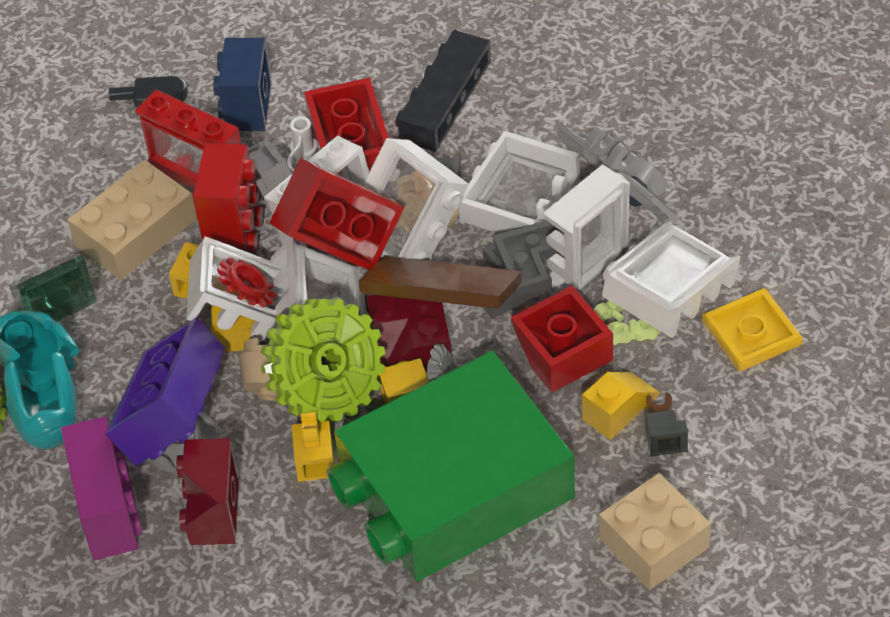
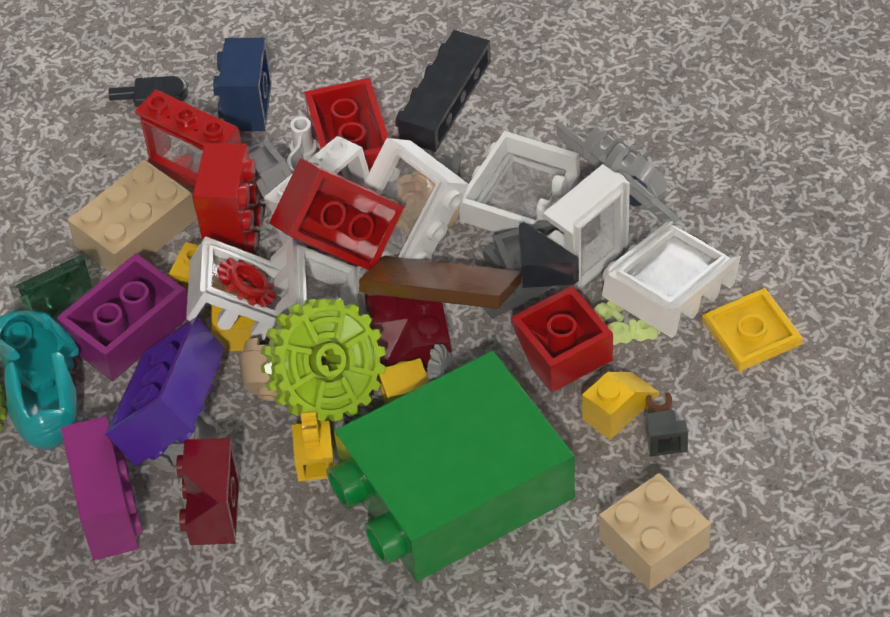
none -> magenta brick [56,253,188,382]
none -> black slope [519,221,579,288]

